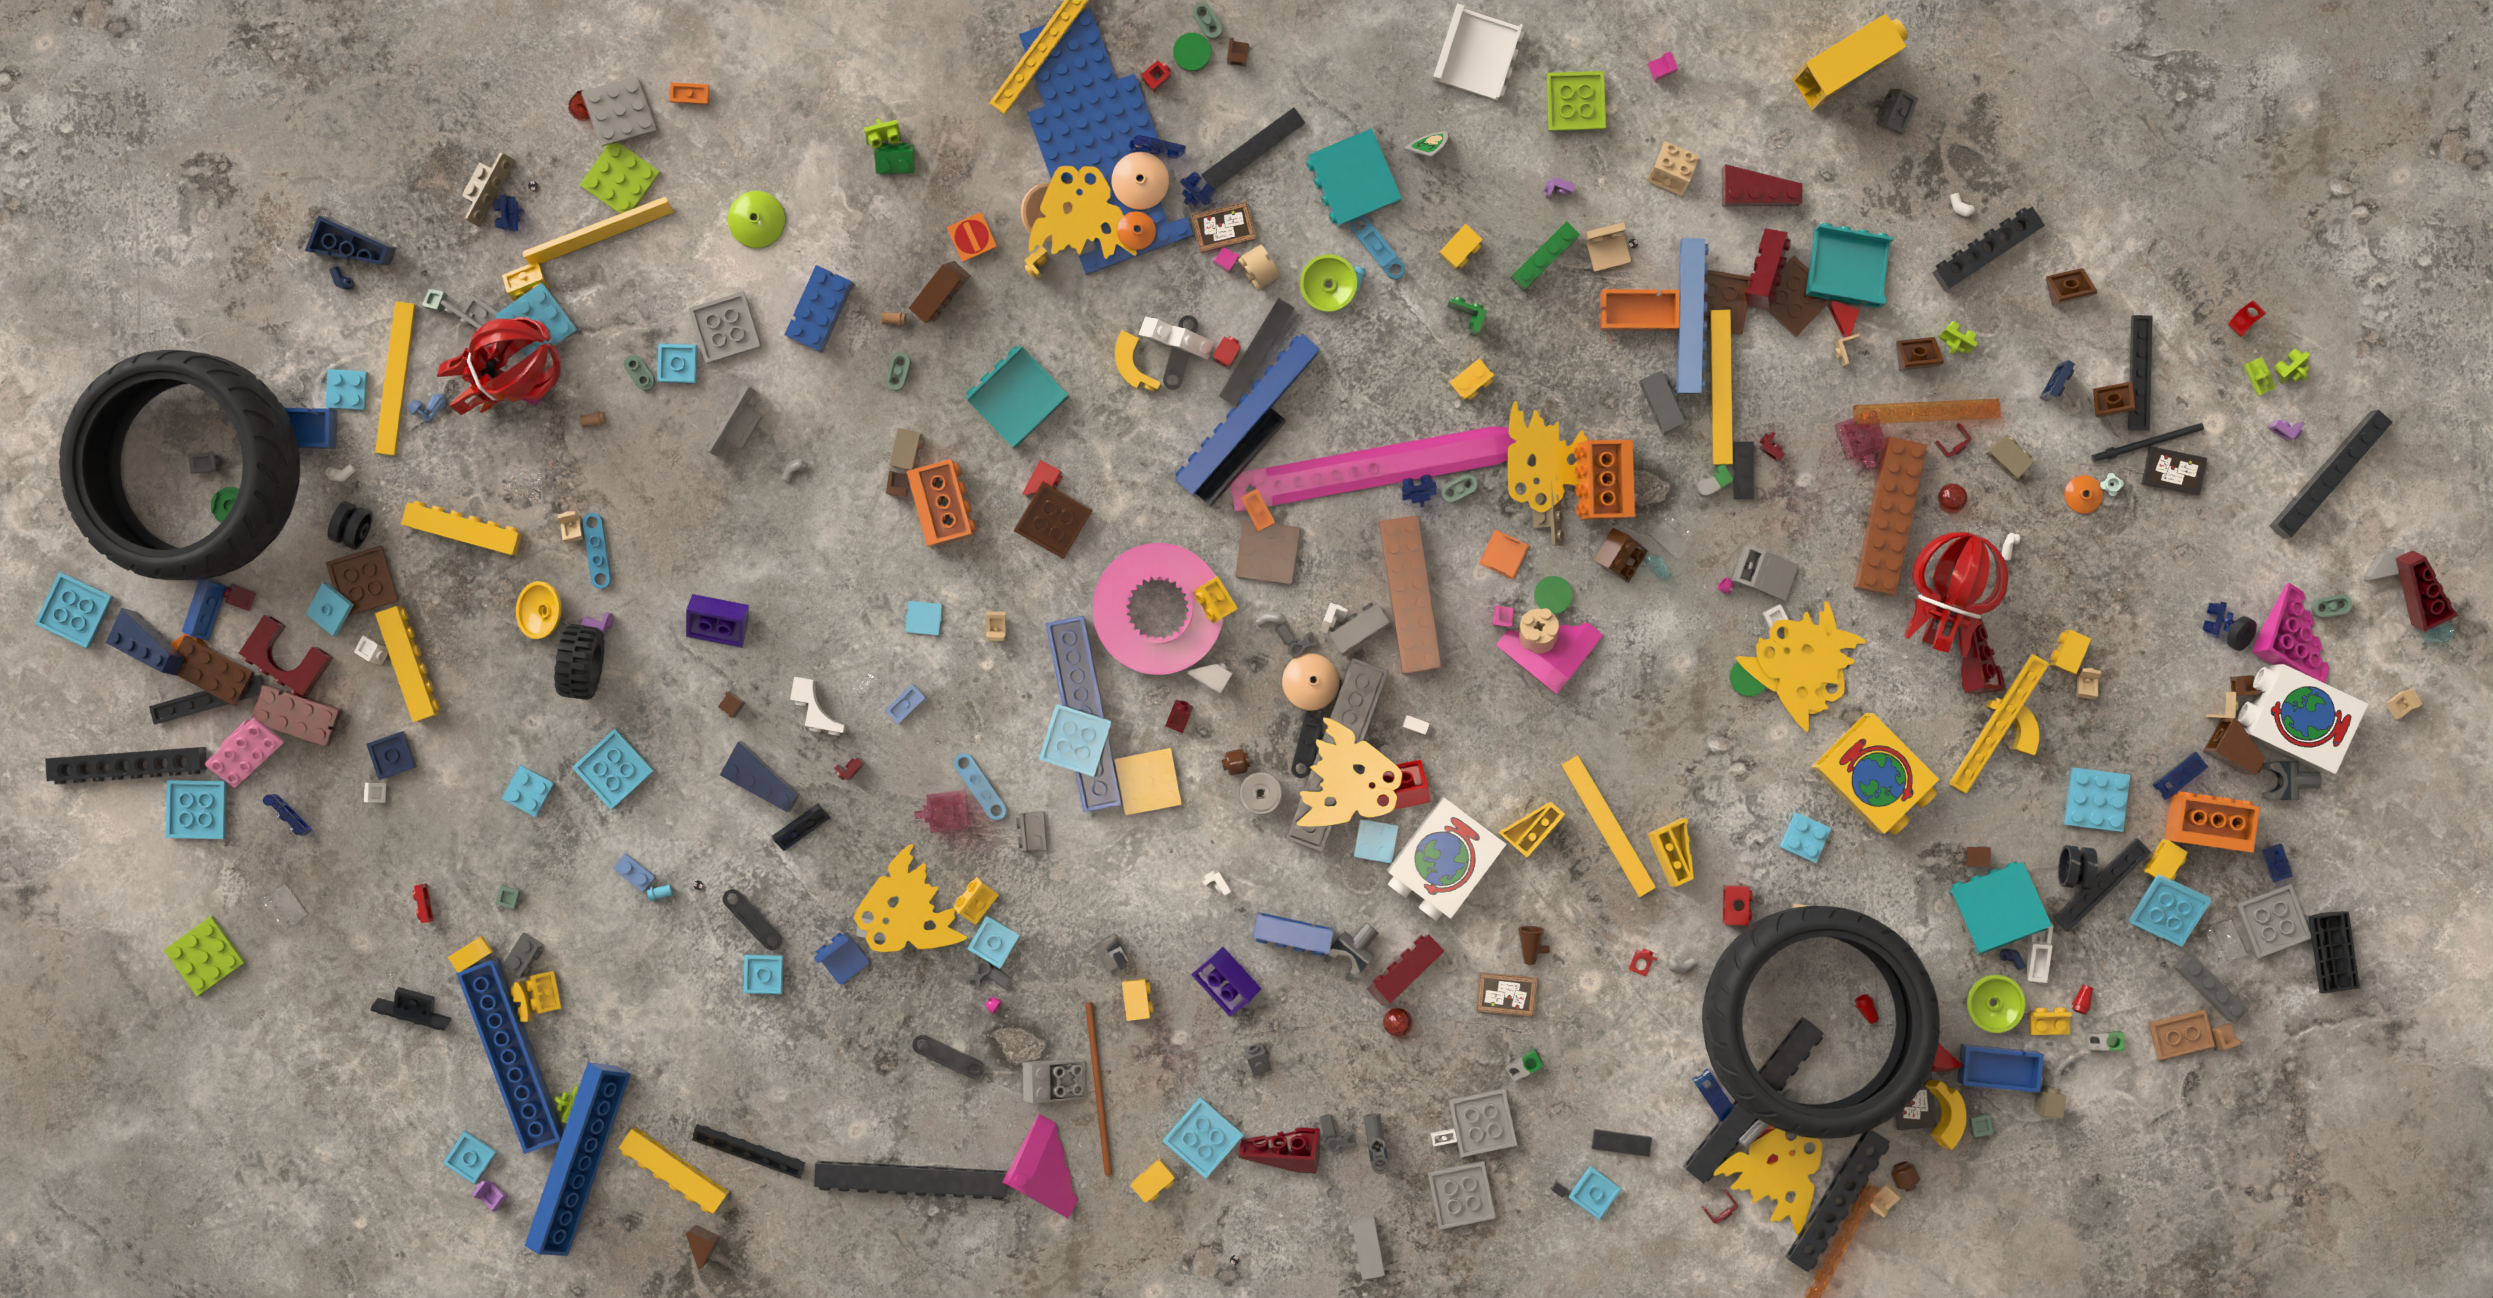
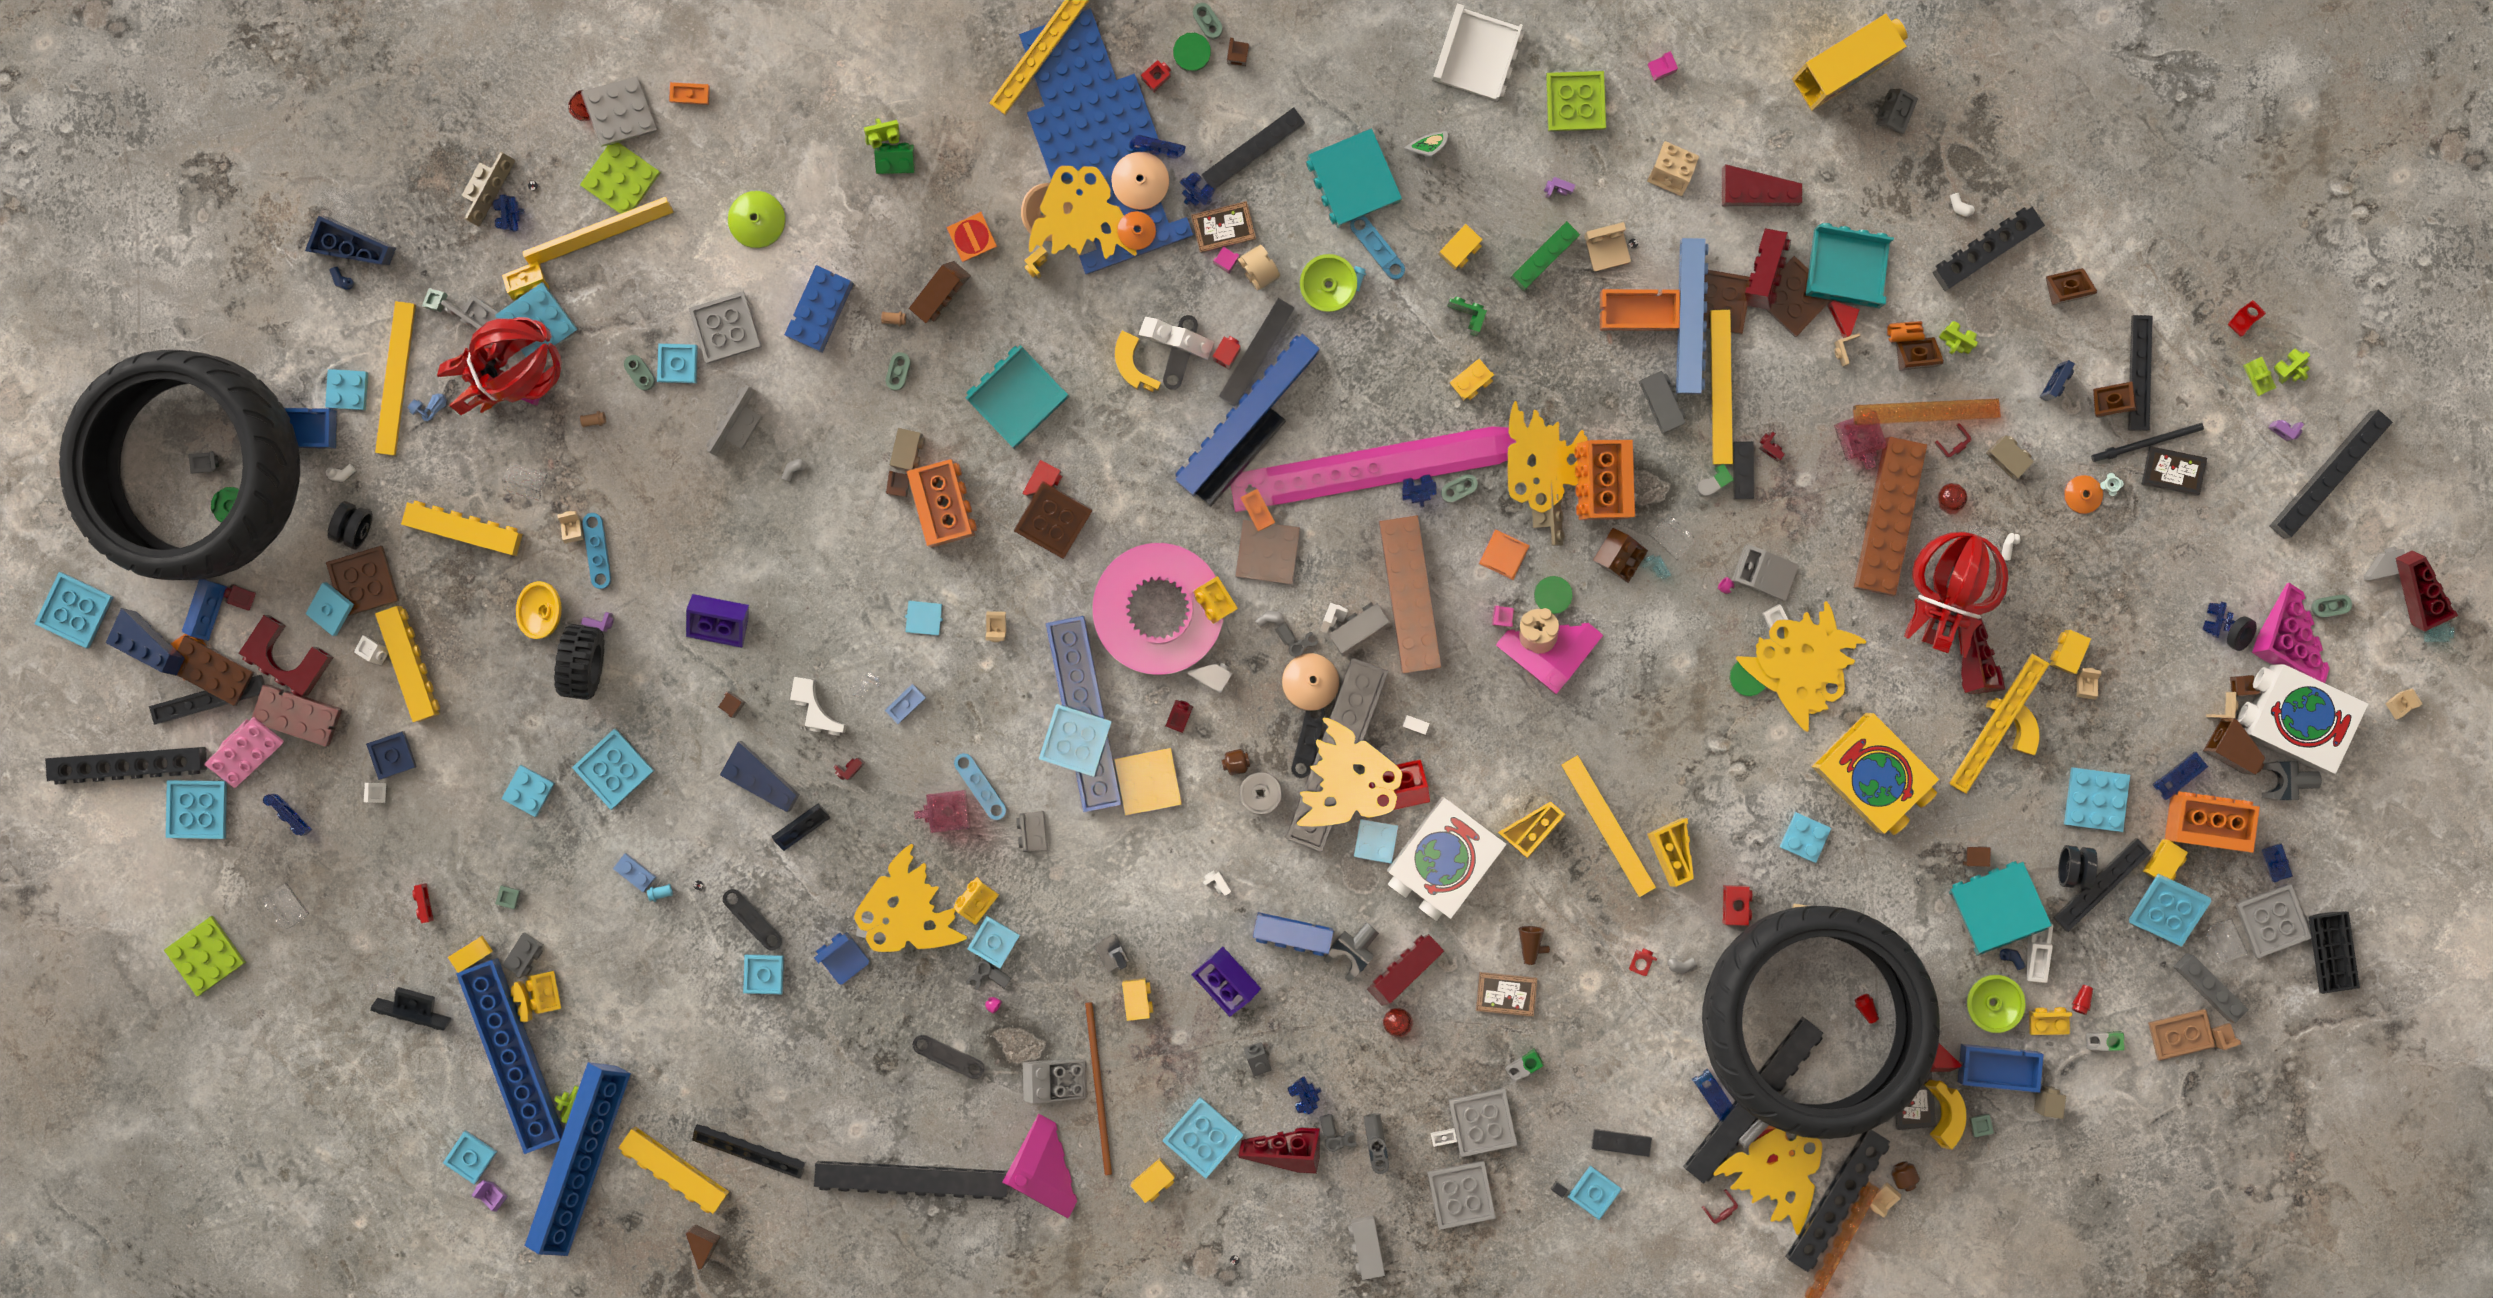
none -> clear blue hips [1287,1076,1322,1114]
none -> orange arm [1887,321,1925,342]

